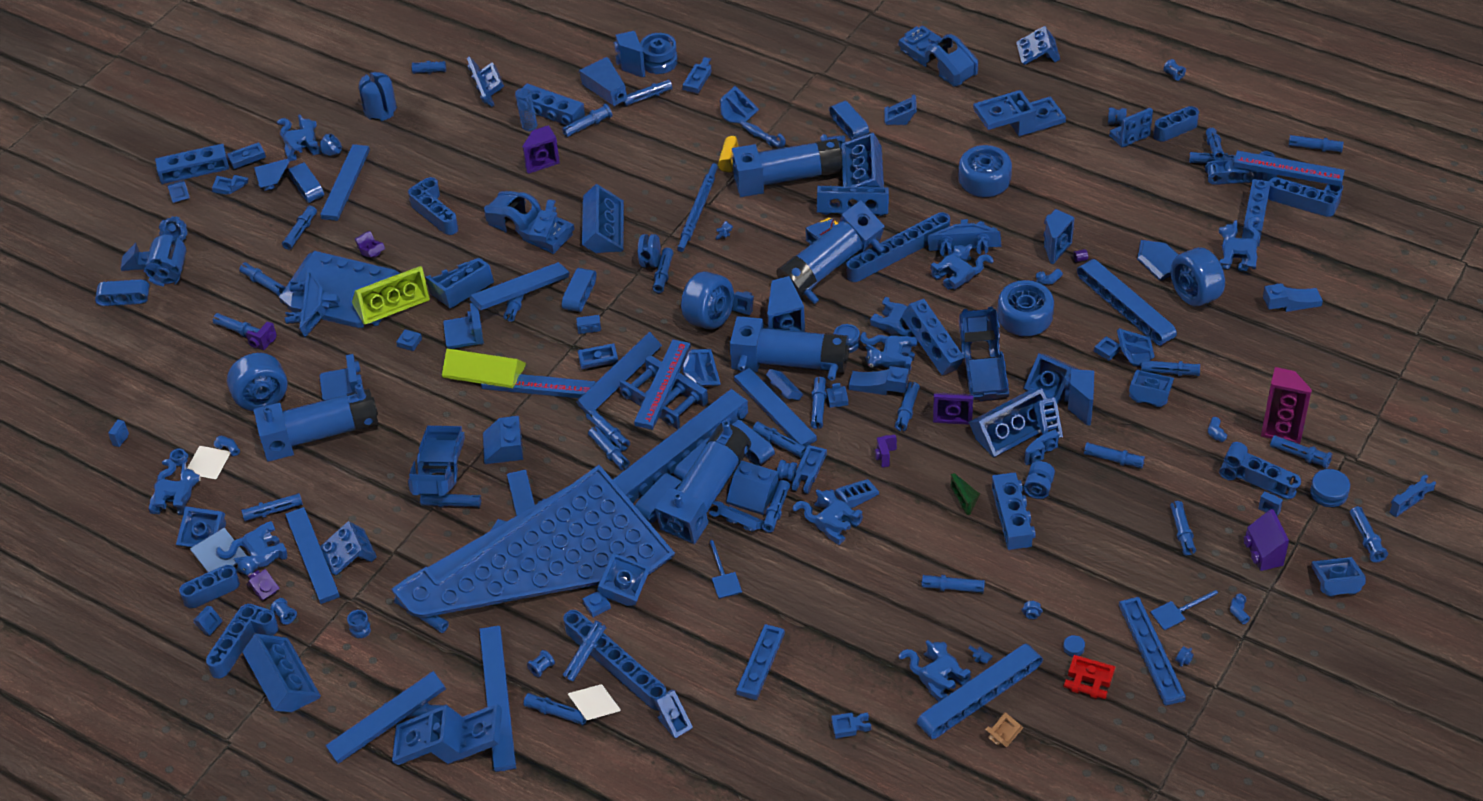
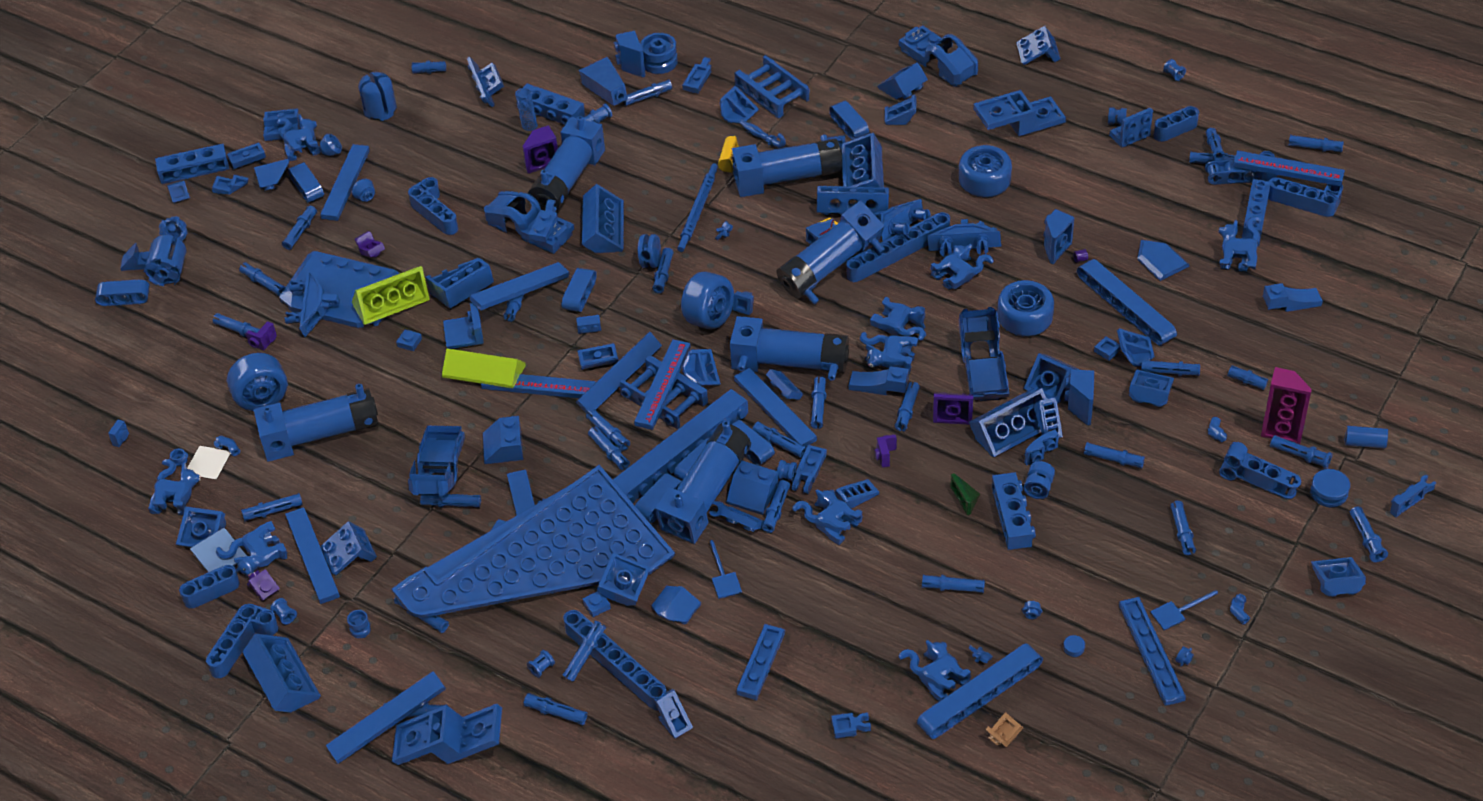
blue tile [193,606,223,635] -> none
blue bracket [320,354,363,401] -> none
blue tile [480,626,516,772] -> none
white sticker [568,685,620,720] -> none
blue slope [767,276,805,332] -> none
blue tile [826,383,848,408] -> none
blue wheel [834,324,860,353] -> none
blue brick [902,299,965,376] -> none
blue arm [1035,269,1063,284] -> none
red plate [1064,655,1116,699] -> none
blue wheel [1171,247,1225,306] -> none
dark purple slope [1244,509,1289,571] -> none
blue plate [1258,491,1283,516] -> none
none -> blue slope [263,109,299,141]
none -> blue cone [352,179,375,202]
none -> blue piece [528,116,605,212]
none -> blue slope [651,586,701,624]
none -> blue fence [735,55,809,118]
none -> blue connector [874,199,931,241]
none -> blue slope [877,62,928,99]
none -> blue pin [1227,365,1268,390]
none -> blue brick [1344,426,1388,449]

